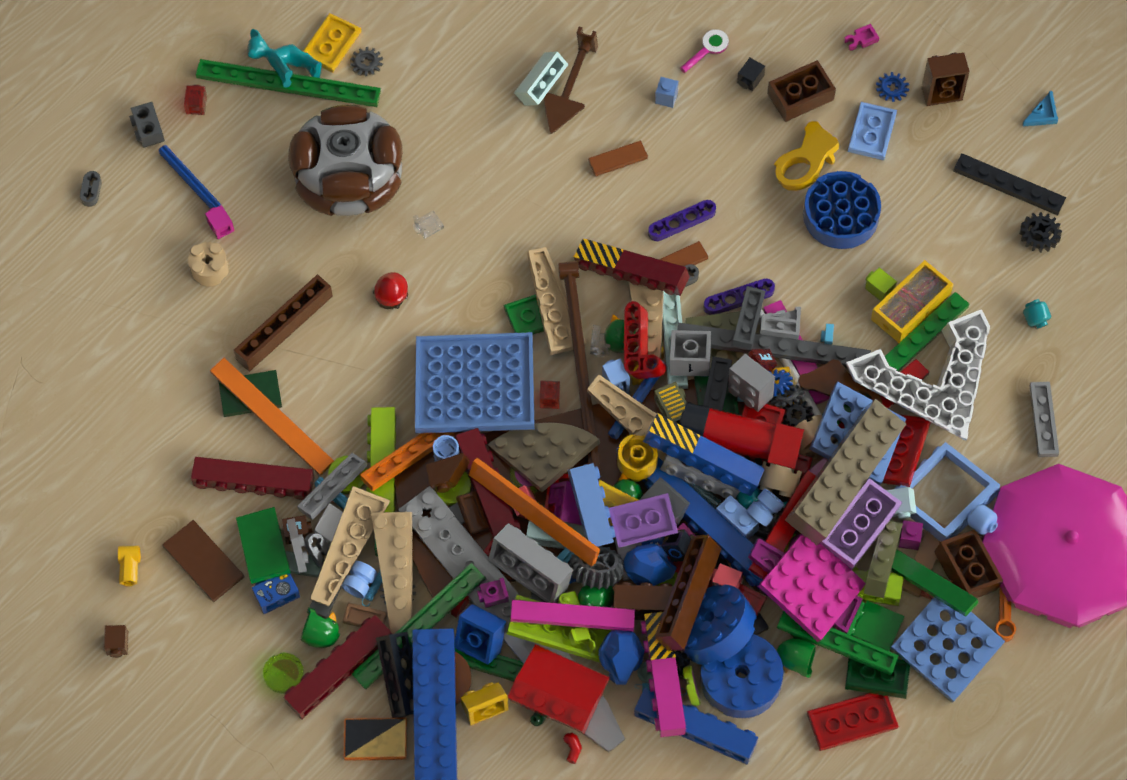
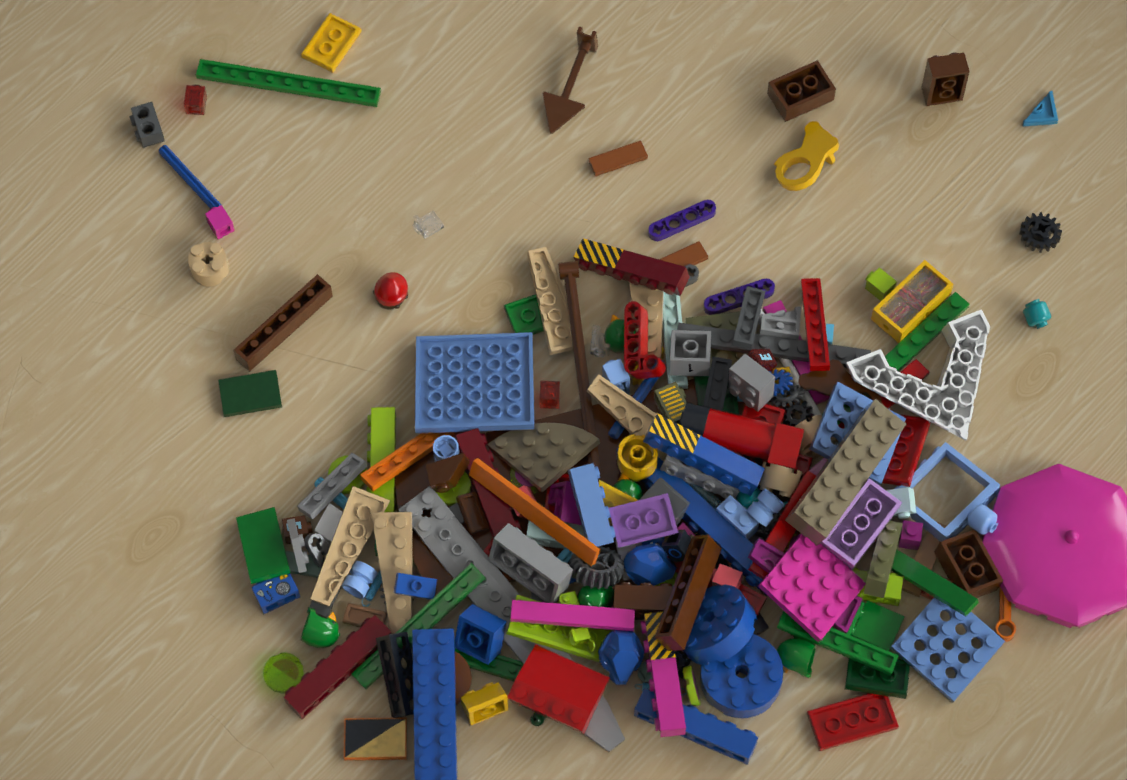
dark grey beam [80,171,102,207] -> none
reddish brown brick [104,625,129,658] -> none
yellow piece [118,546,141,586] -> none
reddish brown tile [162,520,244,603] -> none
dark red brick [191,457,314,500] -> none
orange tile [210,358,334,476] -> none
teal animal [247,29,322,88] -> none
piece [288,105,403,216] -> none
dark grey gear [350,47,383,76] -> none
red tile [451,596,469,618] -> none
magenta brick [477,577,509,608] -> none
light aqua brick [514,52,569,106] -> none
red arm [563,733,582,764] -> none
medium blue brick [655,77,679,108] -> none
piece [680,30,729,73] -> none
black brick [737,57,765,91] -> none
blue brick [803,171,881,249] -> none
dark pink plate [844,24,879,51] -> none
light blue tile [848,102,897,160] -> none
blue gear [876,72,909,102] -> none
black plate [954,153,1066,216] -> none
light grey plate [1029,382,1059,457] -> none
none -> blue plate [394,573,437,600]
none -> red plate [801,278,830,371]

